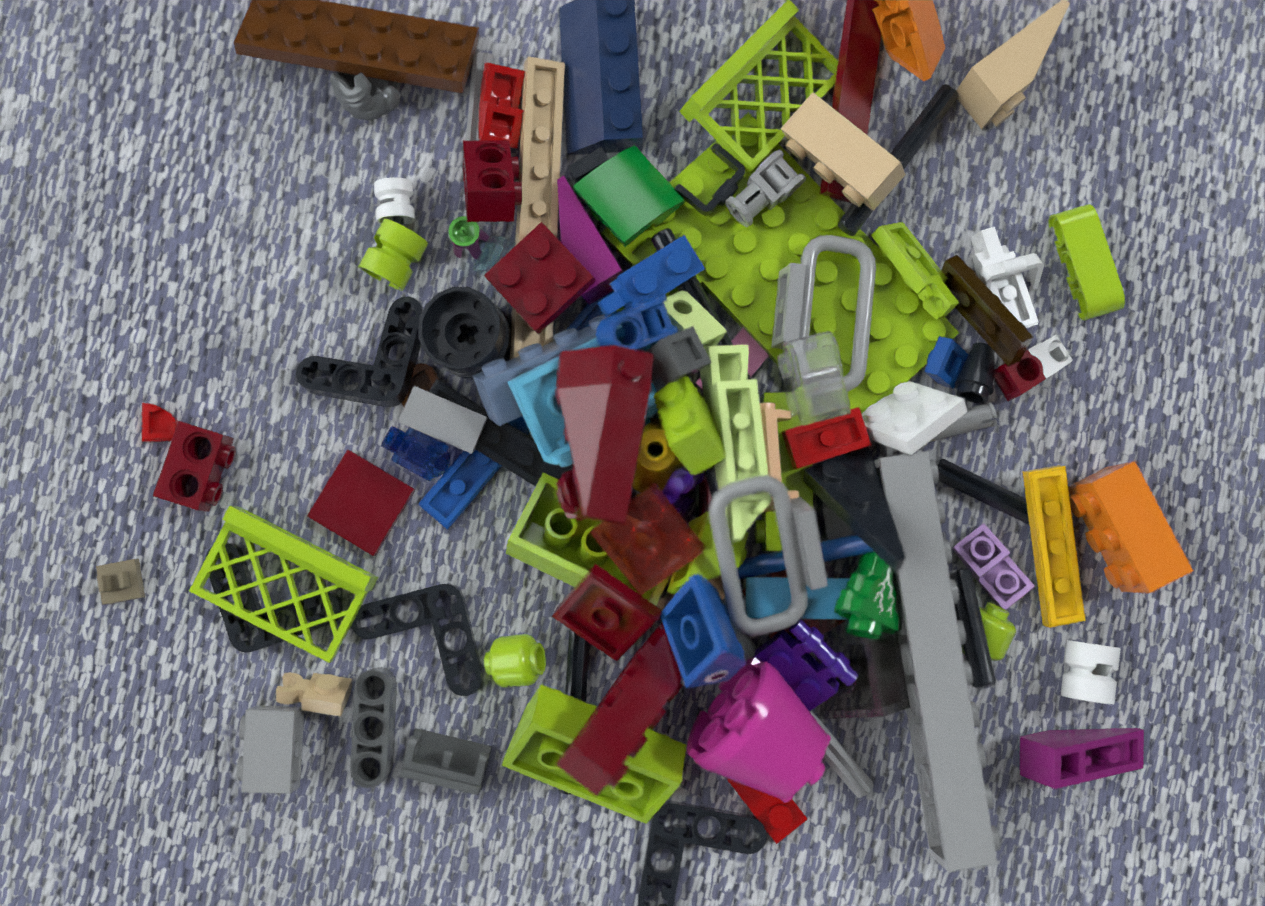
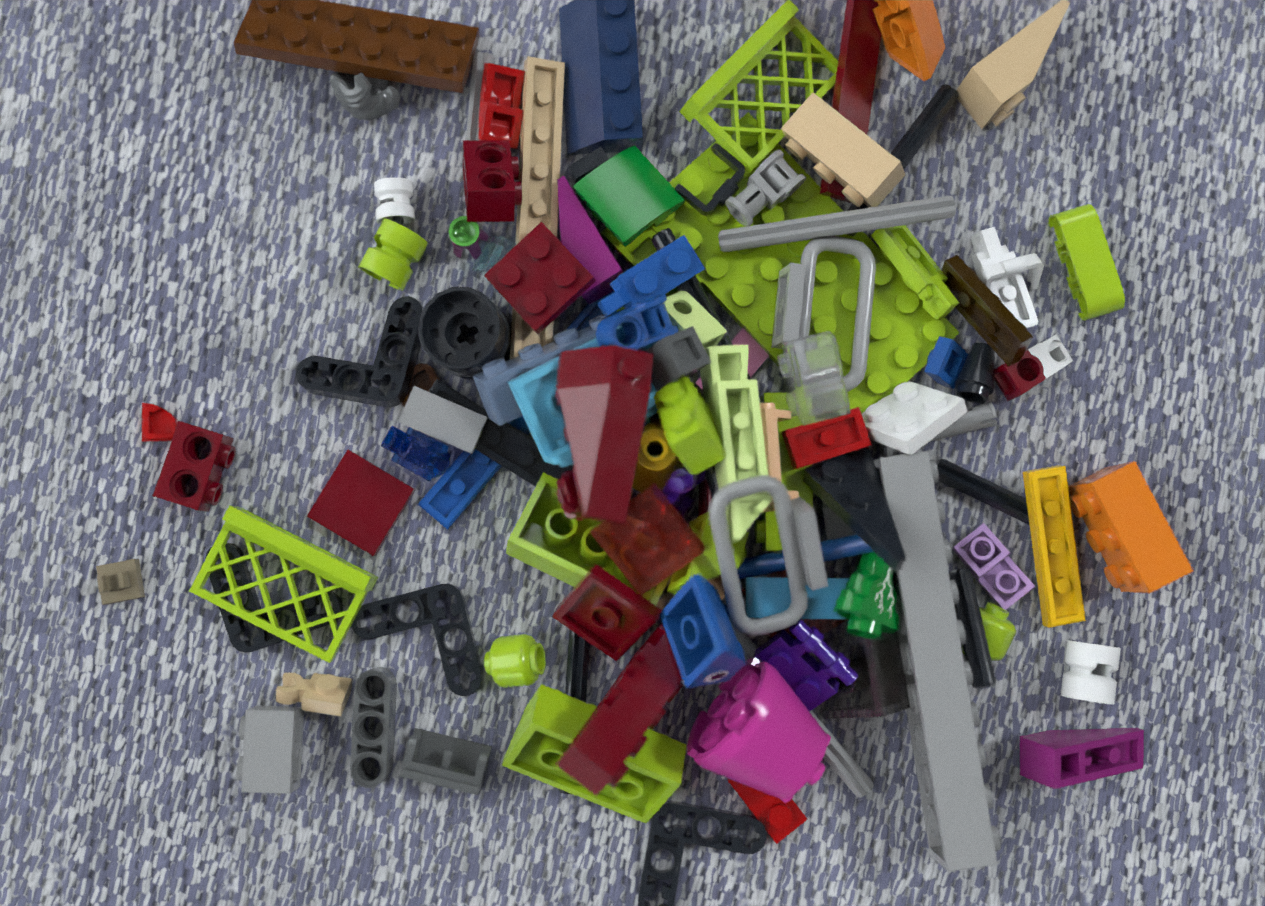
none -> light grey axle [718,195,956,252]

